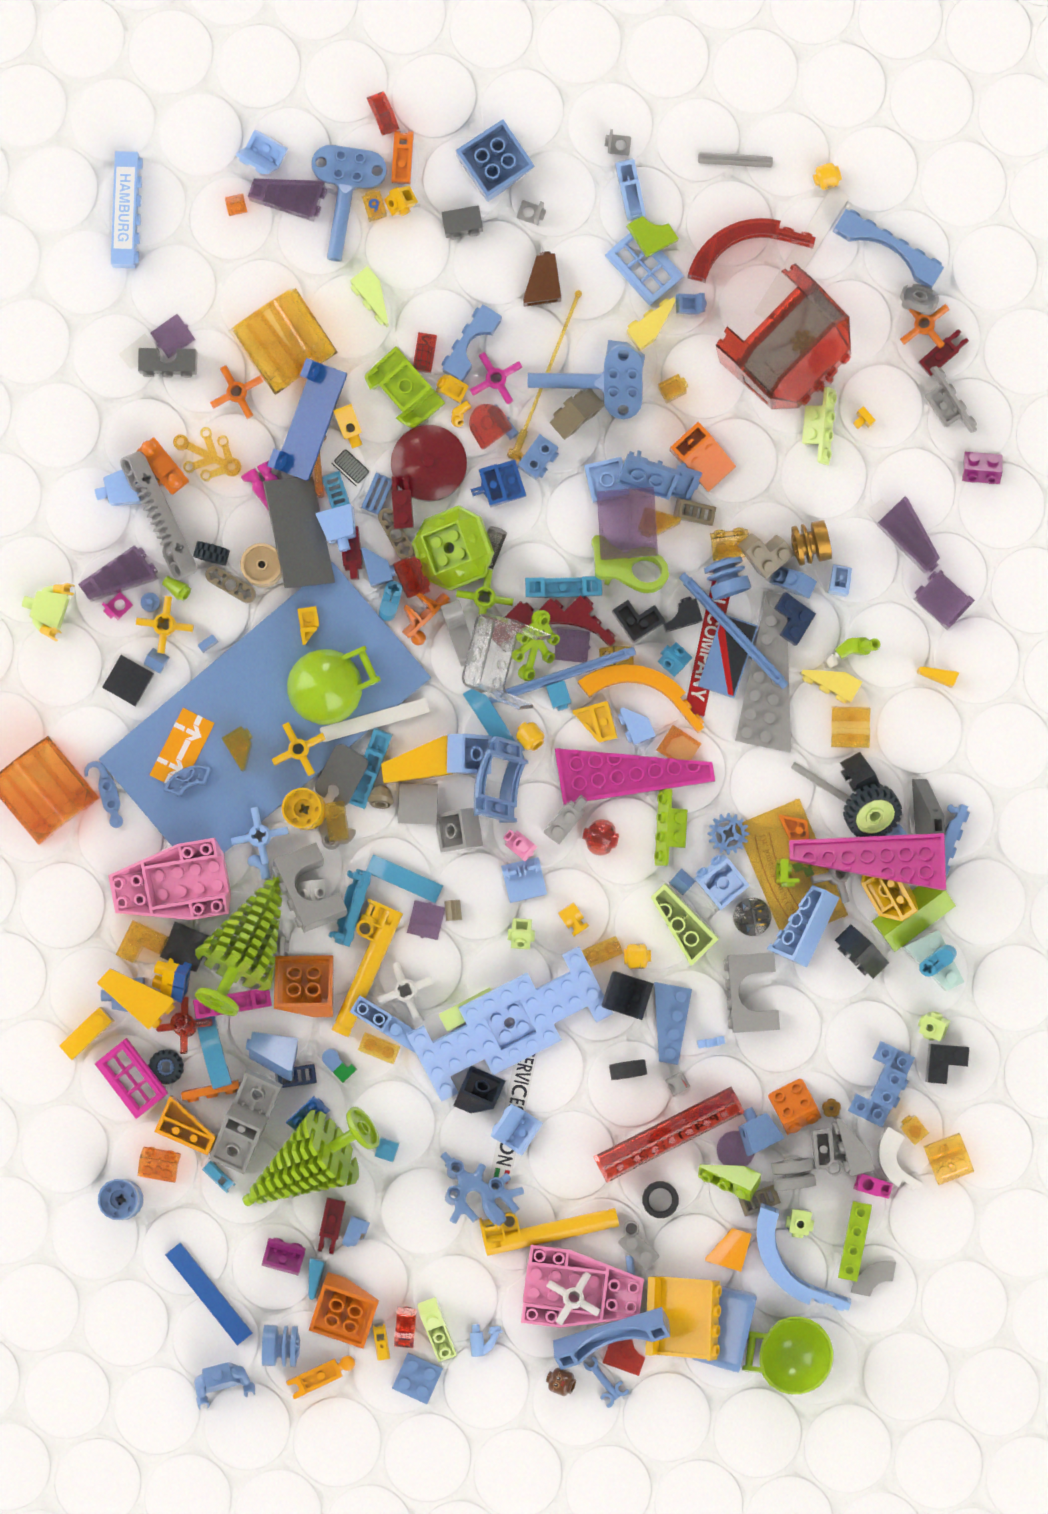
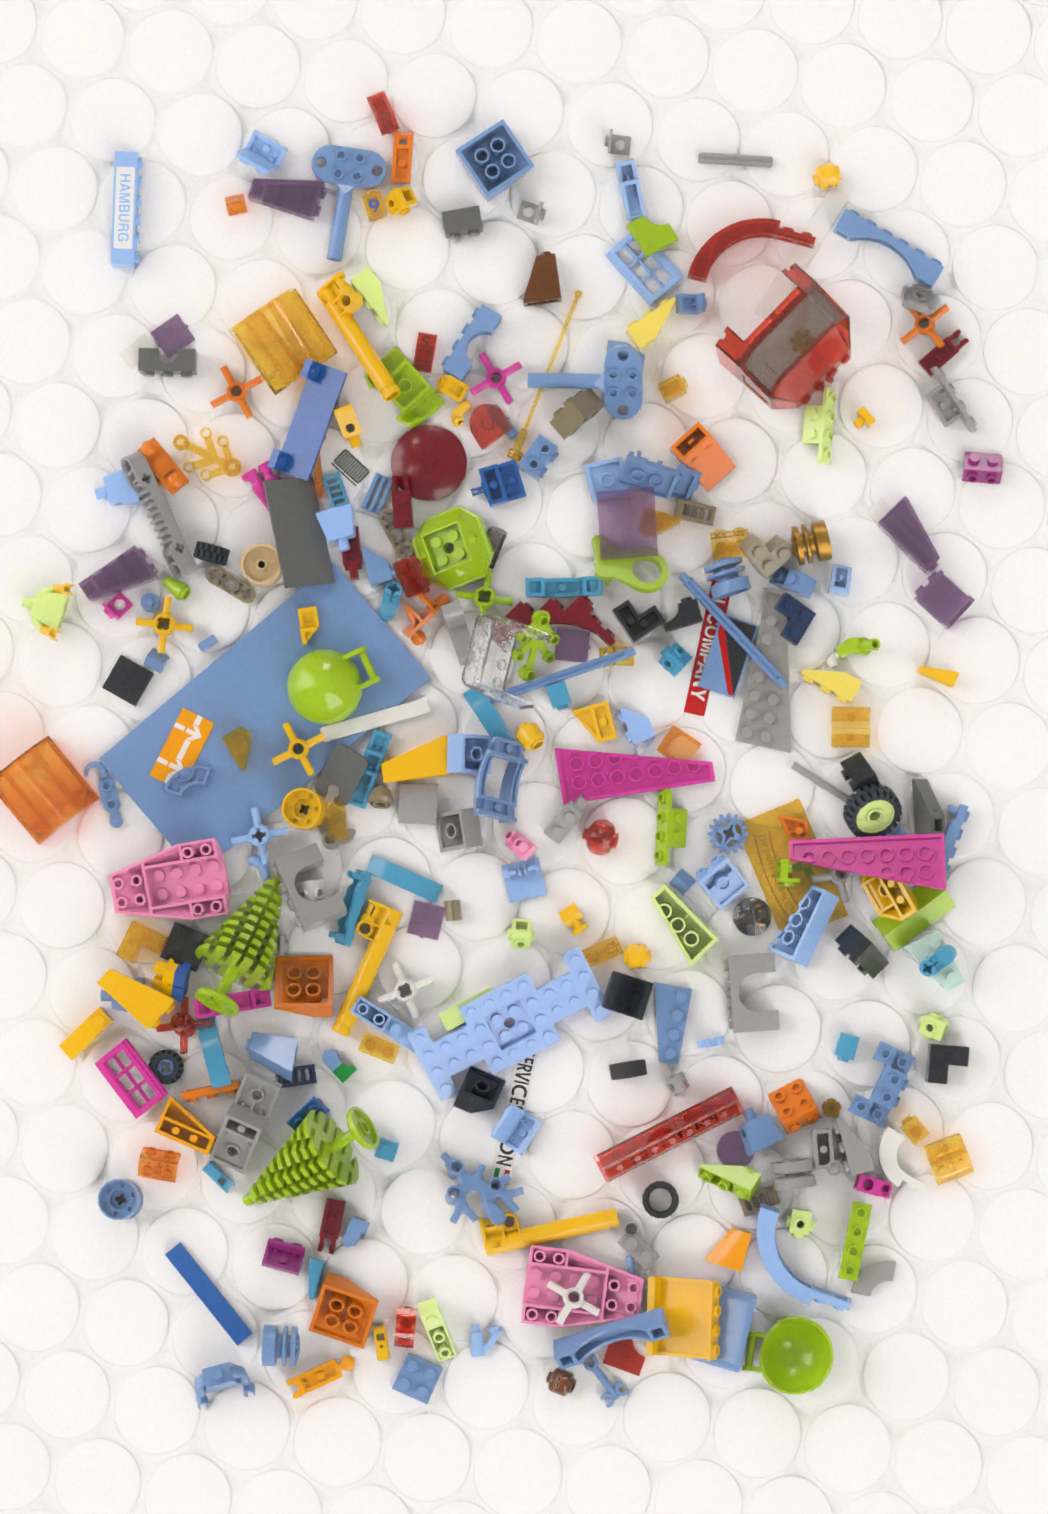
light orange arch [578,664,704,733] -> none
none -> yellow piece [316,272,401,402]
none -> dark azure brick [833,1032,860,1063]

